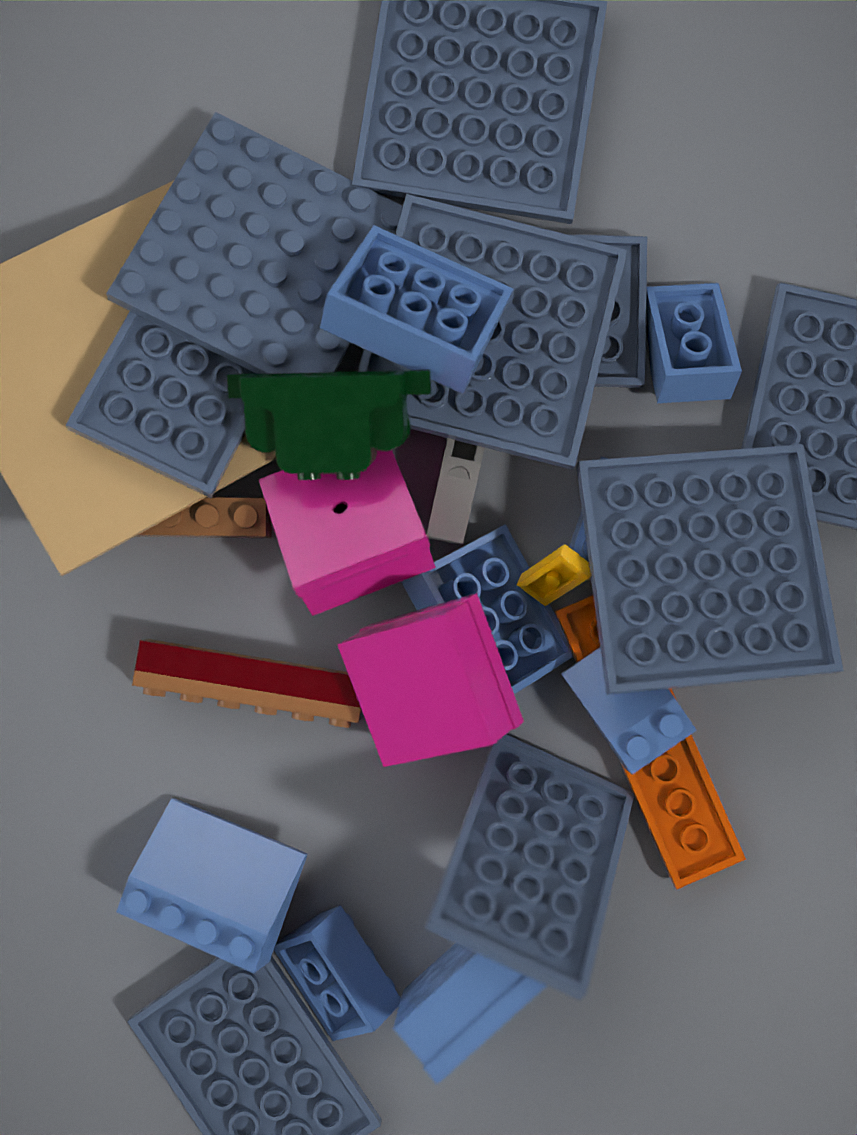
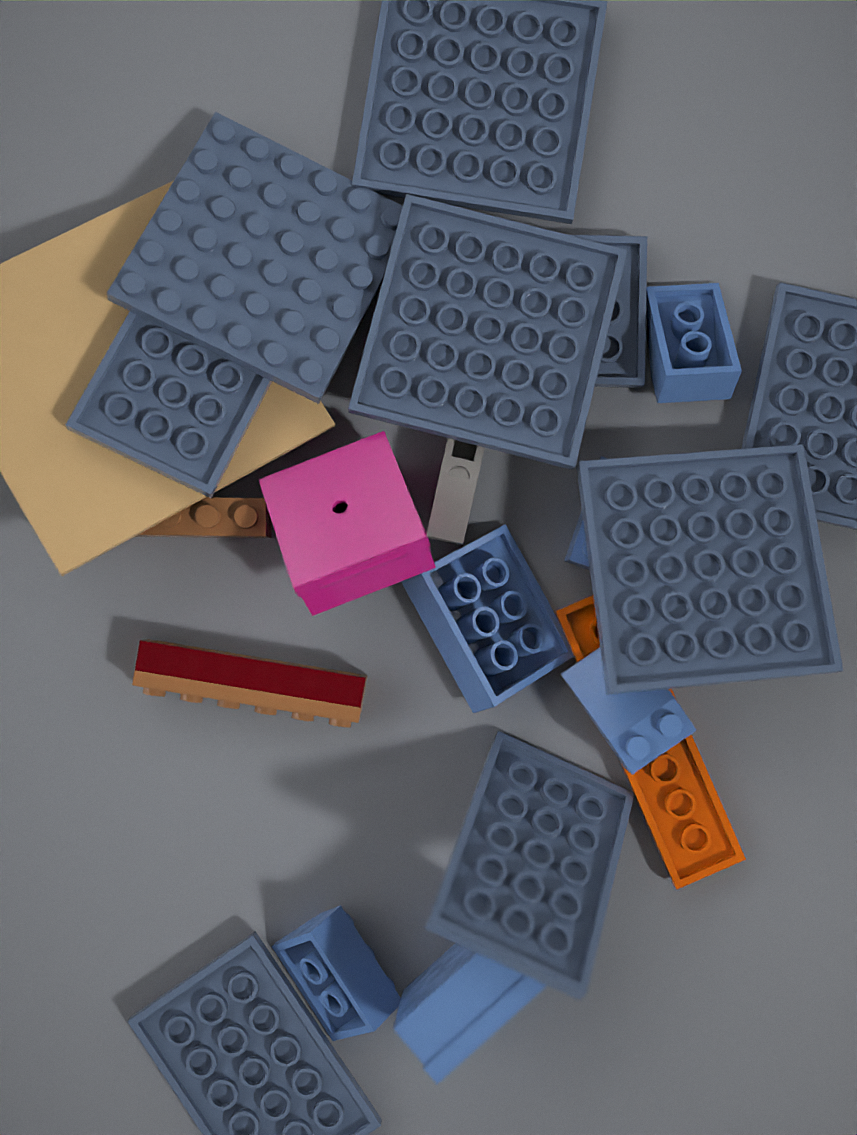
medium blue slope [116,798,308,973] -> none
dark green brick [227,370,431,480] -> none
medium blue slope [320,225,513,394] -> none
dark pink container [337,593,524,767] -> none
yellow plate [516,544,591,606] -> none

